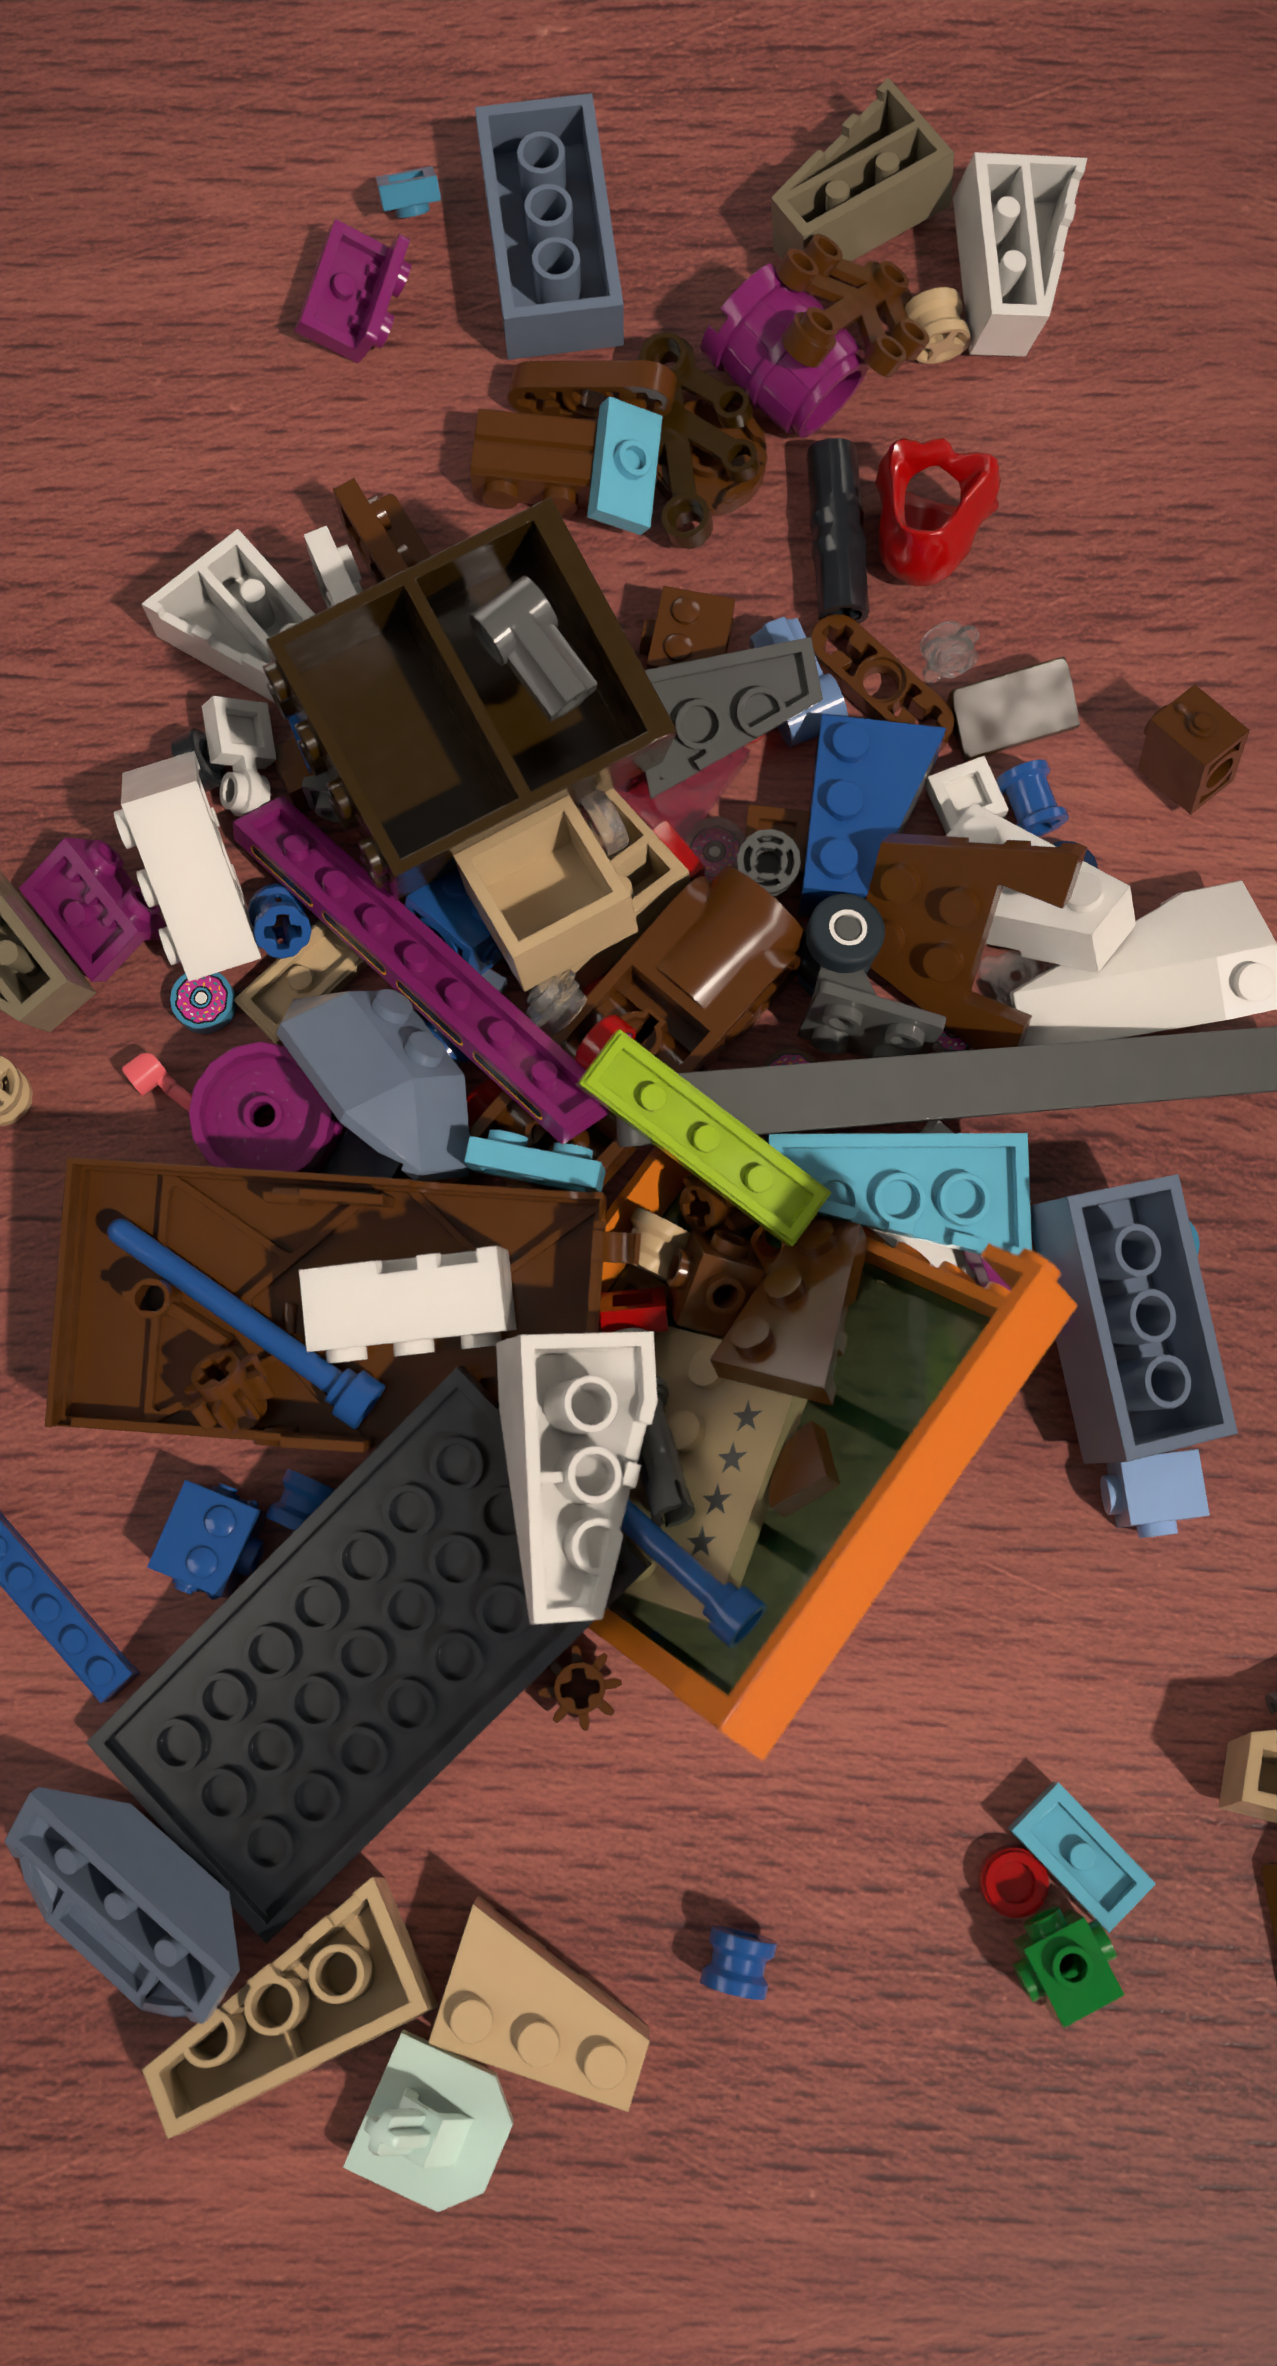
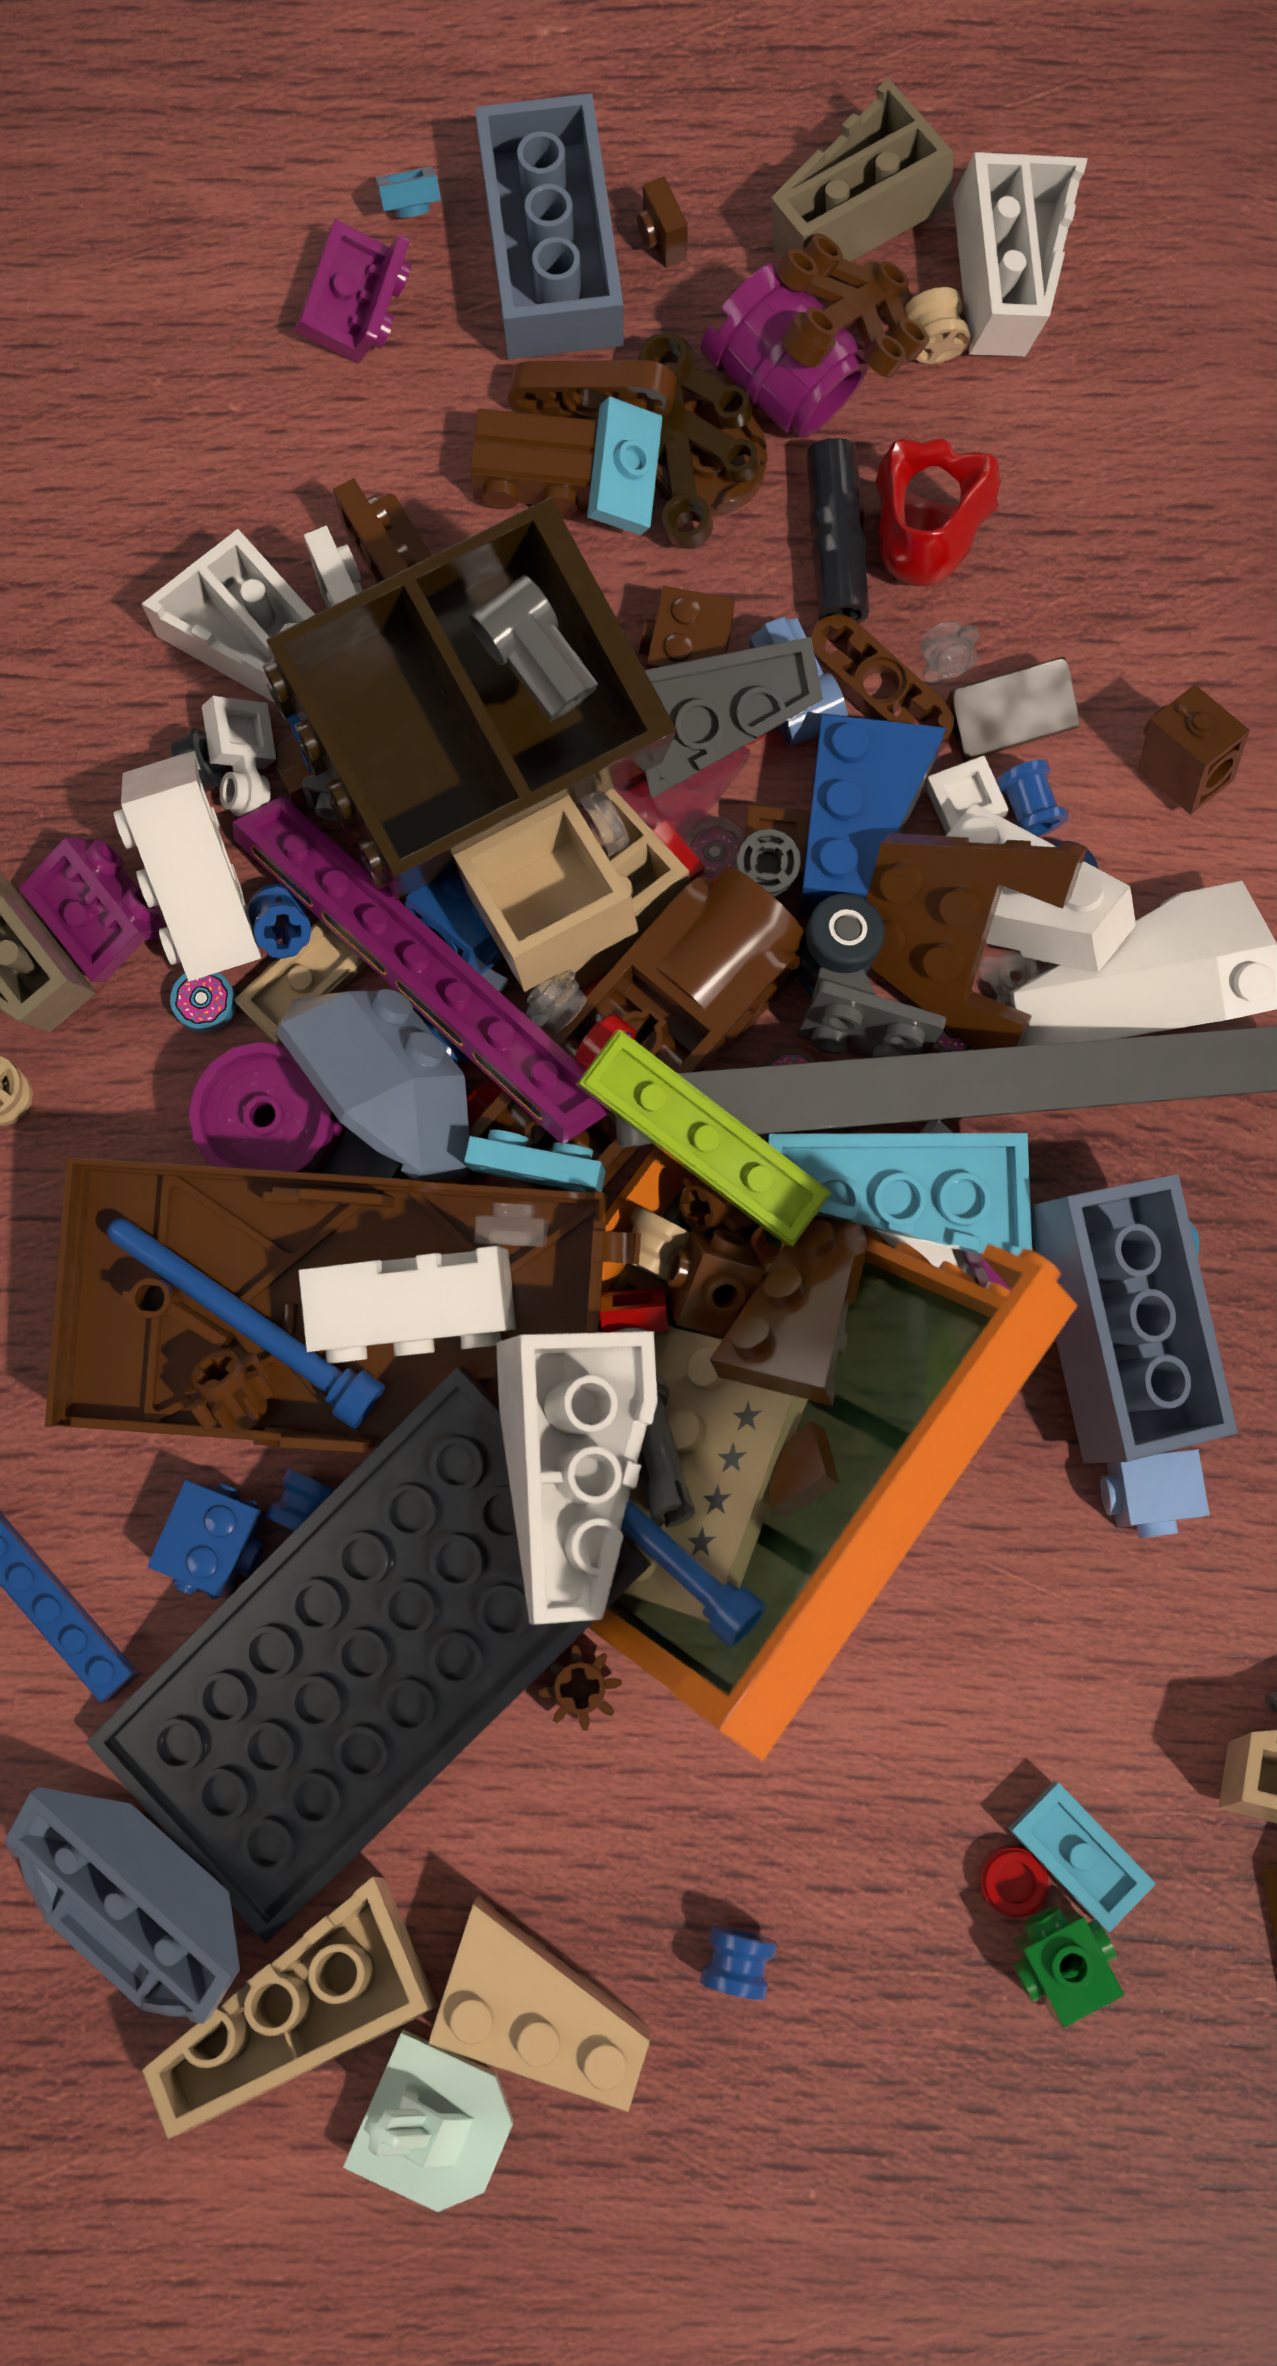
coral hand [122,1053,192,1112] -> none
none -> clear plate [475,1202,548,1247]
none -> reddish brown plate [637,176,688,268]

